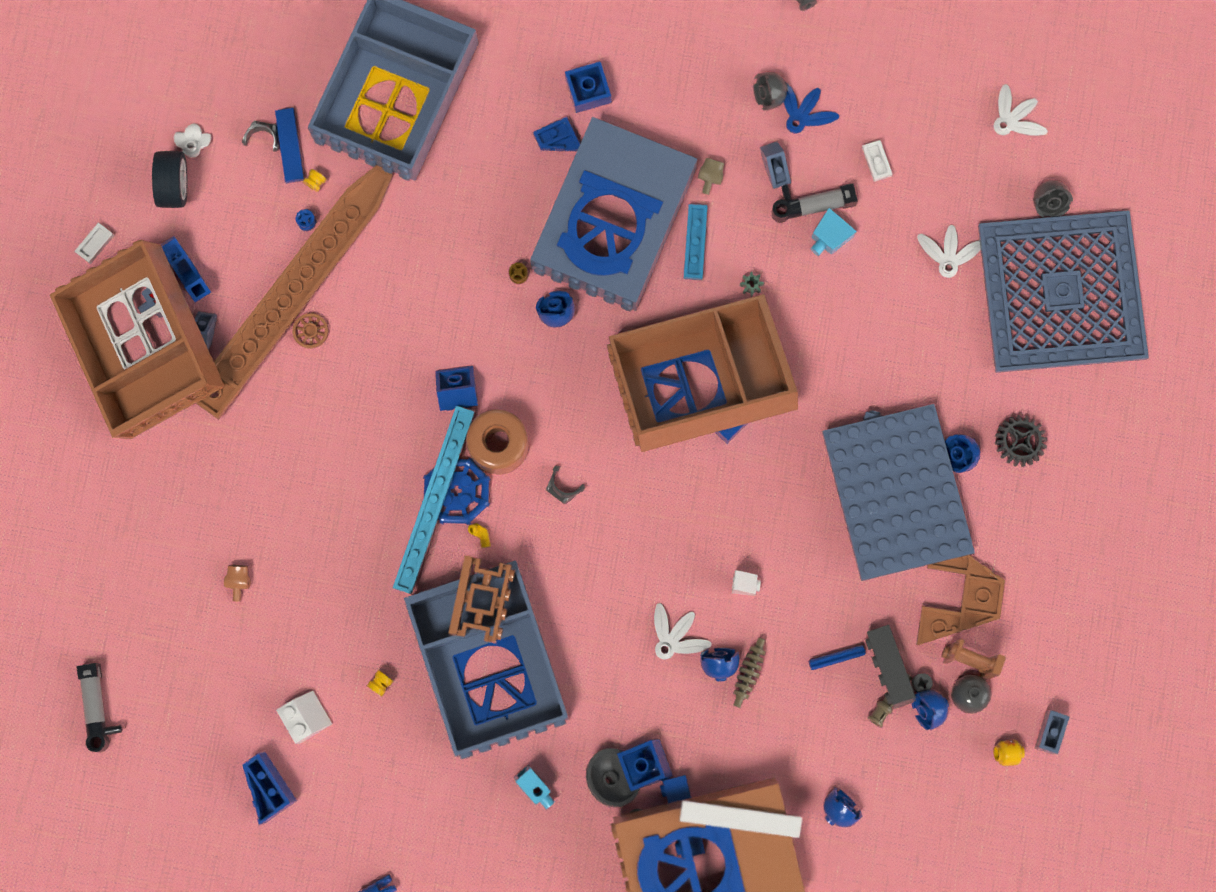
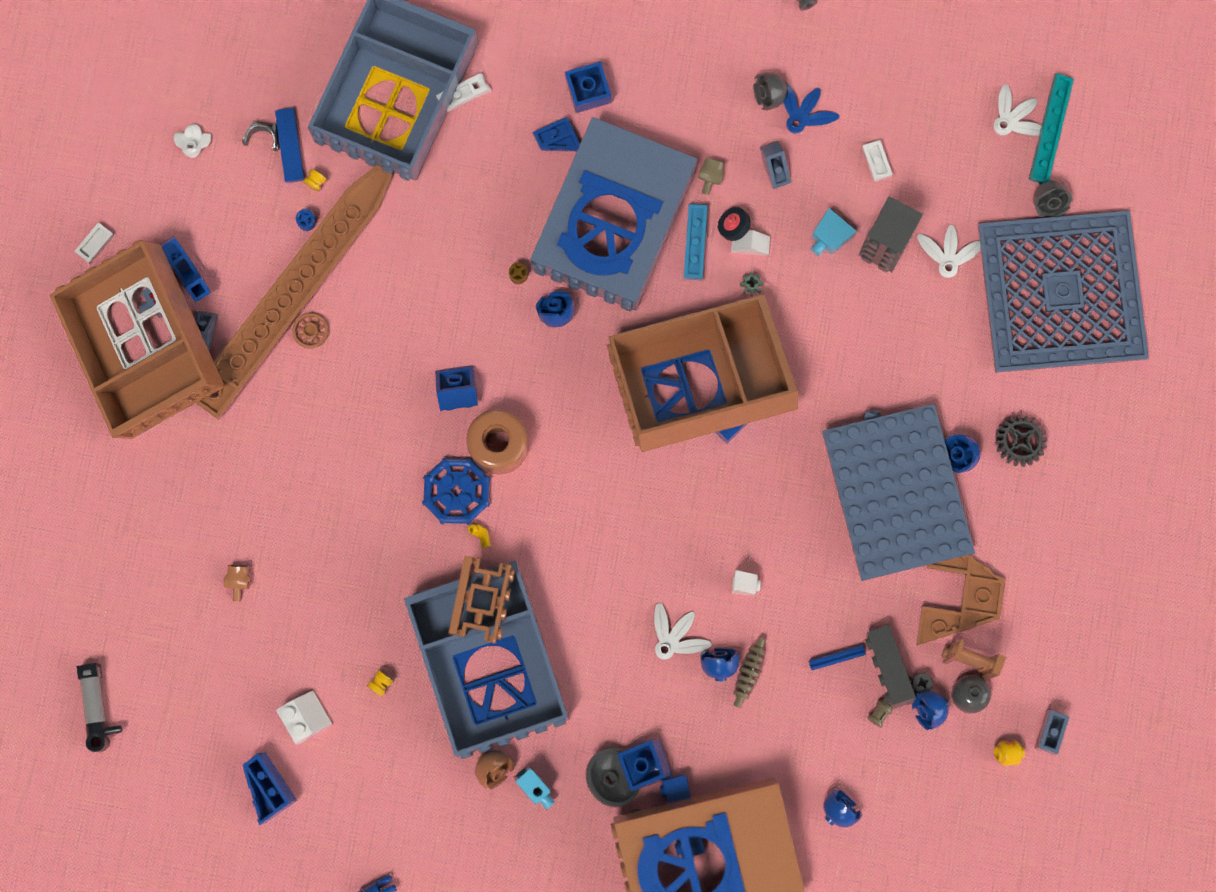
black wheel [152,151,188,208] -> none
medium azure plate [393,406,475,595] -> none
dark grey helmet [546,465,586,504] -> none
white tile [679,800,802,838] -> none
piece [771,183,858,223] -> none
none -> white plate [436,73,491,112]
none -> nougat cylinder [475,750,515,789]
none -> black wheel [718,207,751,241]
none -> white slope [731,230,770,256]
none -> dark grey piece [859,196,923,273]
none -> teal plate [1028,73,1074,184]

